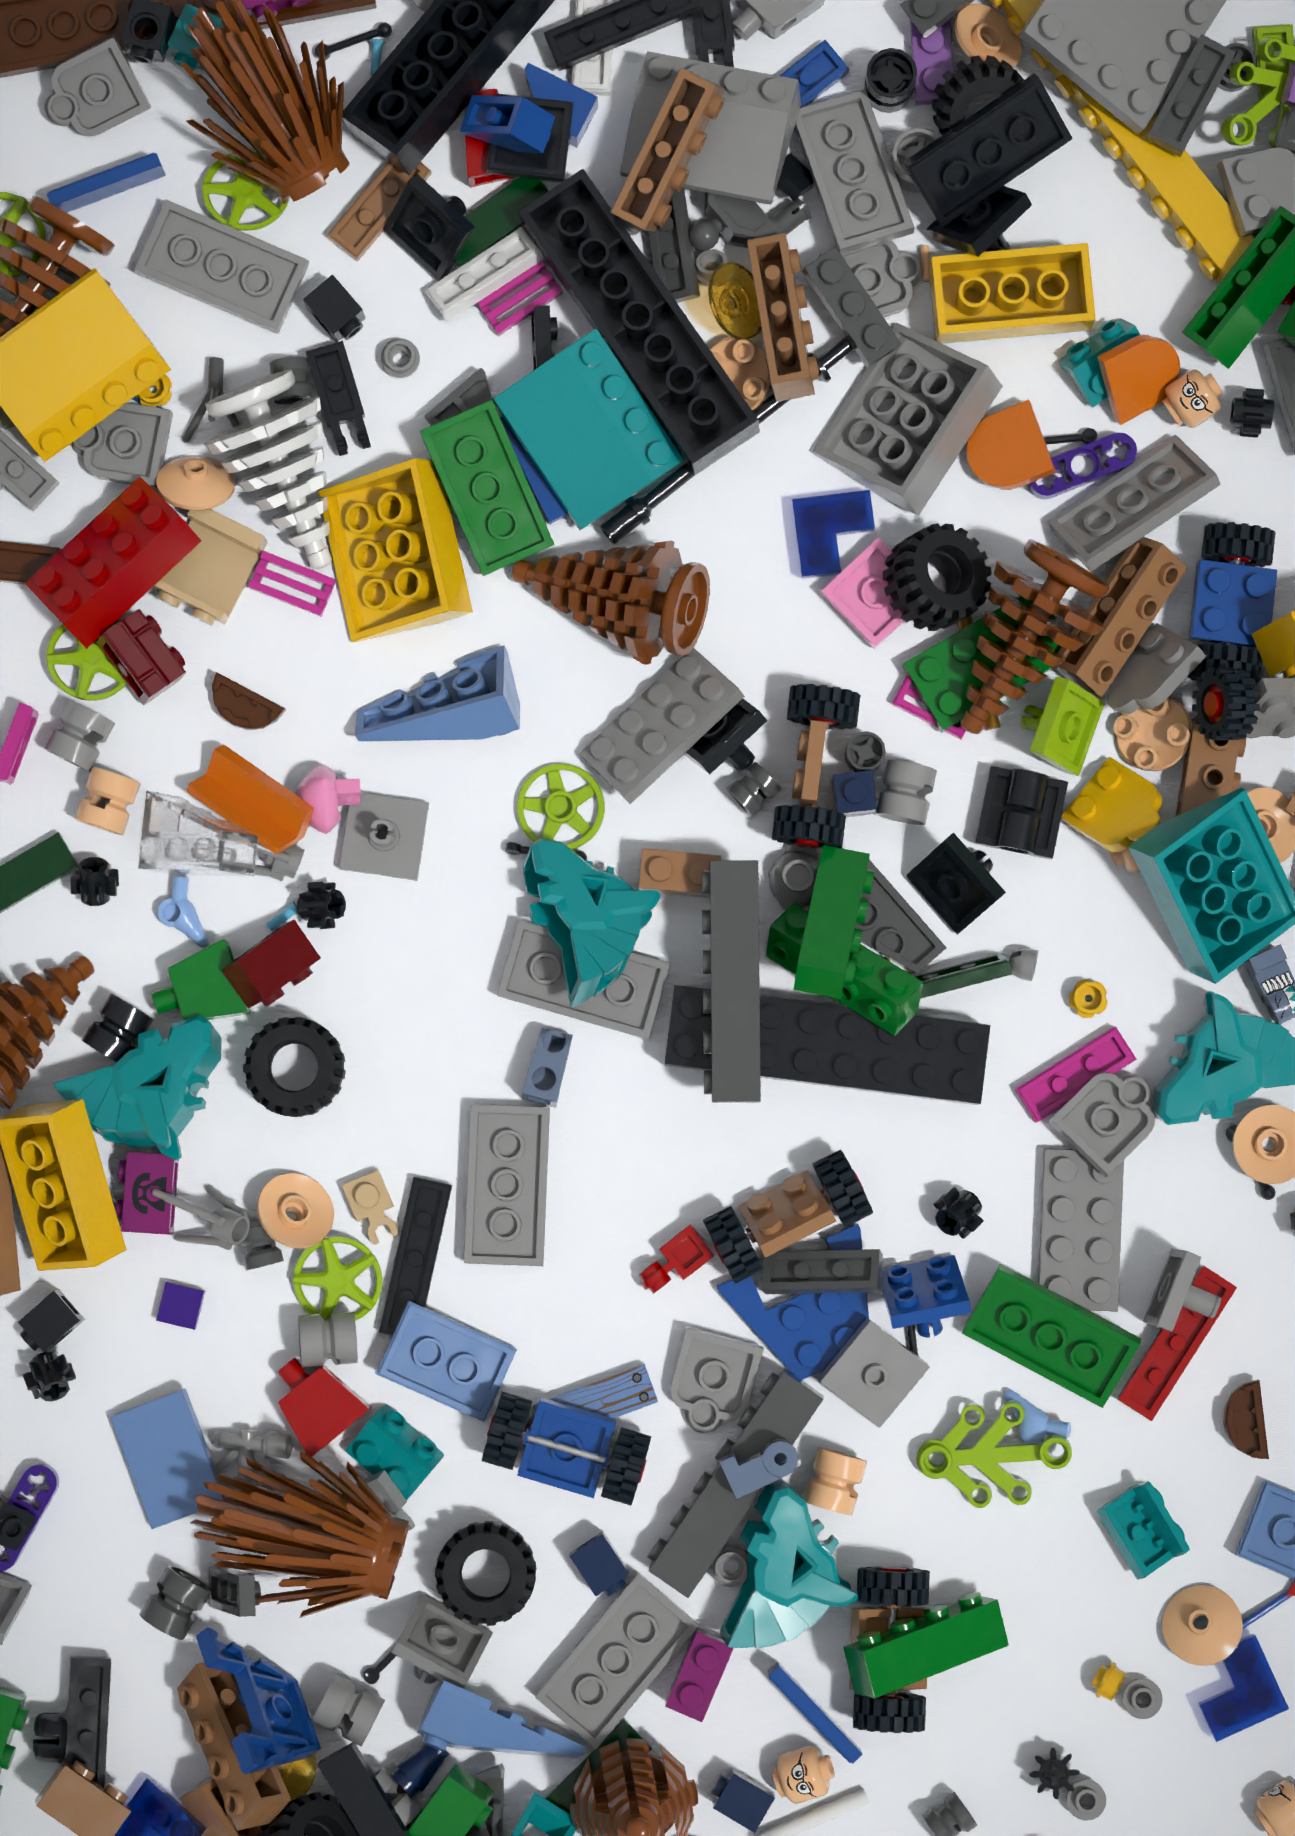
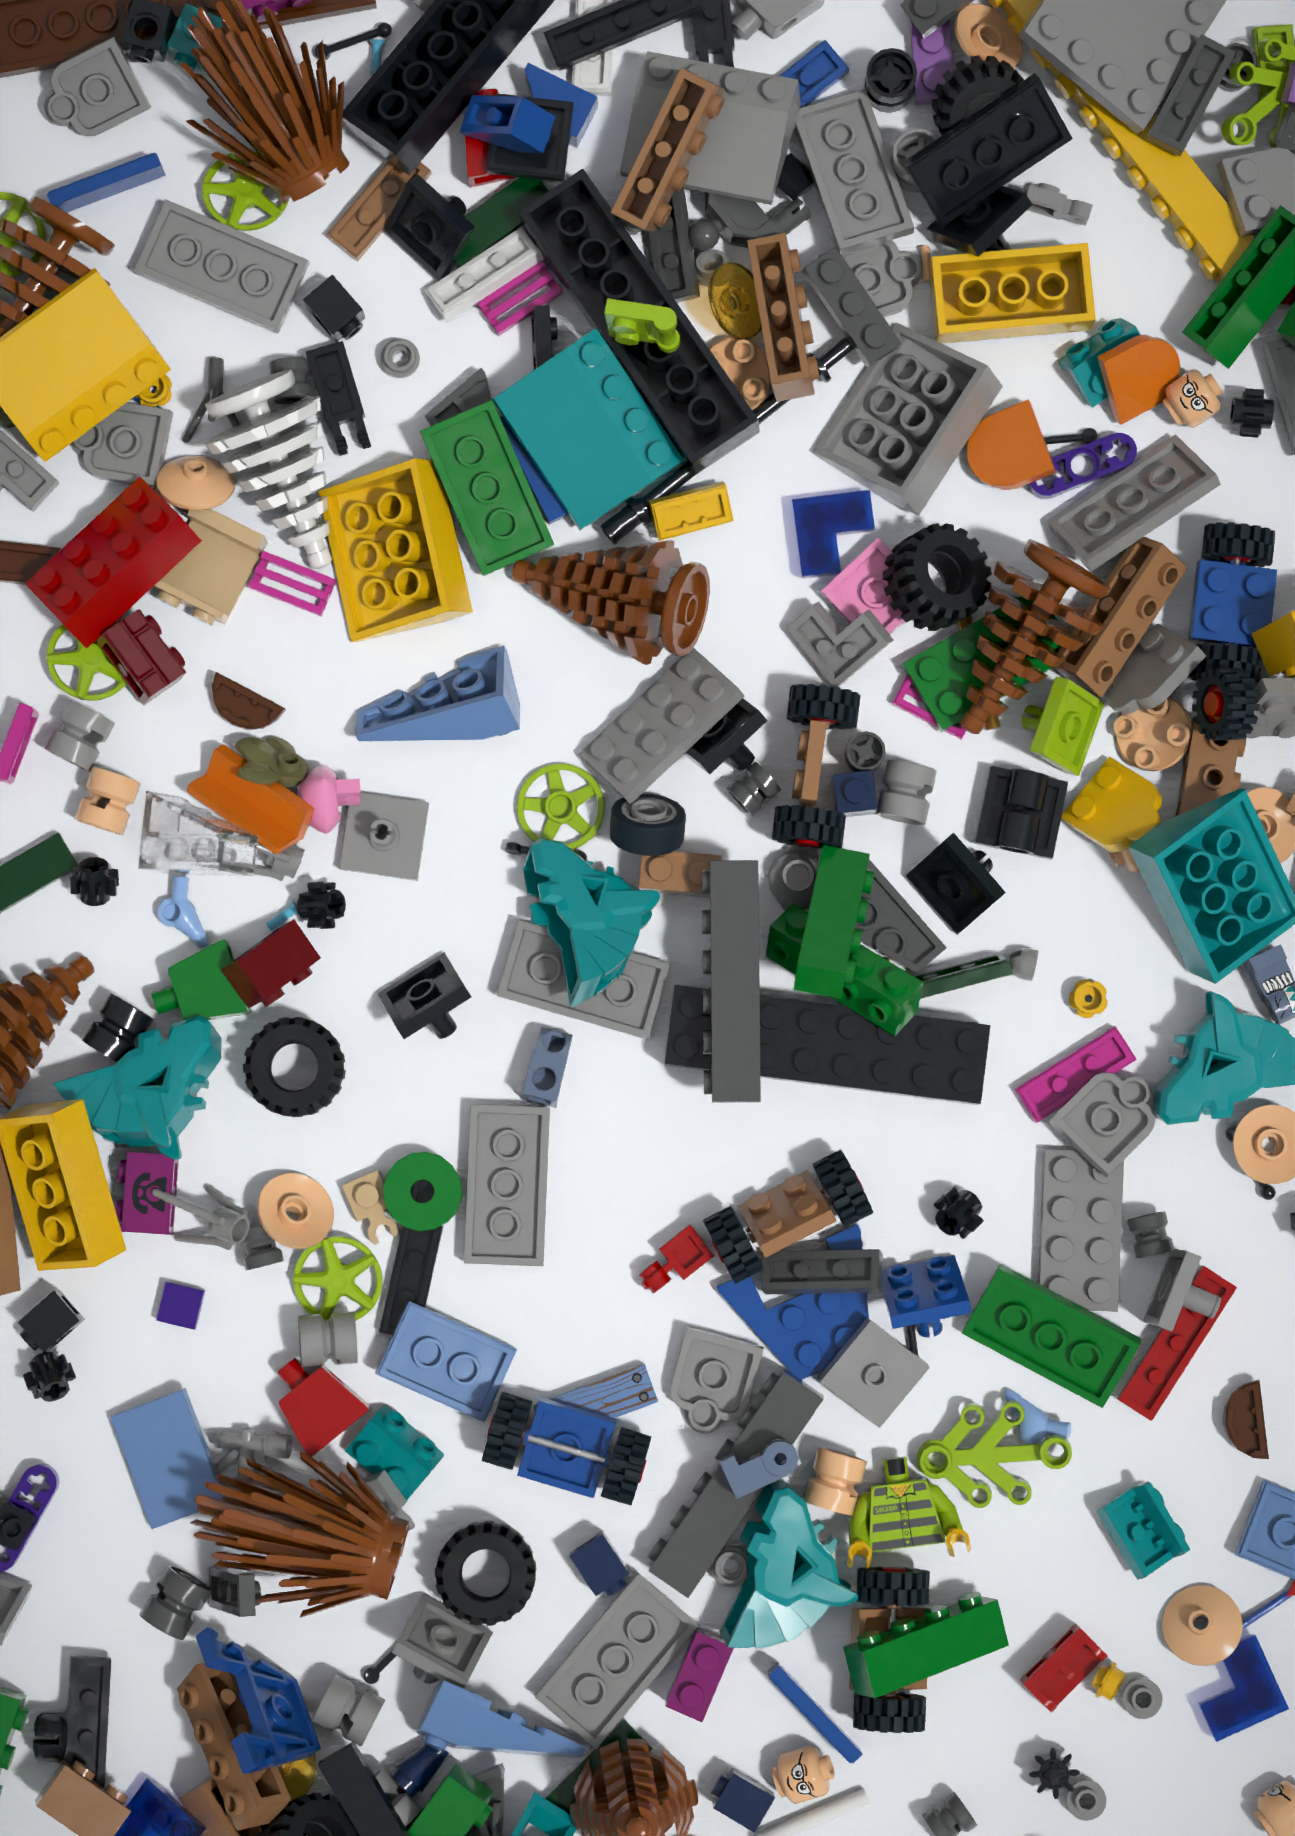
none -> olive plate [234,735,308,787]
none -> black tile [377,952,472,1039]
none -> green tile [383,1152,463,1232]
none -> lime plate [604,298,680,353]
none -> black wheel [609,794,686,856]
none -> yellow plate [648,481,734,541]
none -> light grey plate [786,602,894,687]
none -> torso [847,1456,971,1568]
none -> red hinge [1020,1623,1108,1713]
none -> light grey plate [1026,183,1093,226]
none -> dark grey wheel [1127,1211,1174,1259]

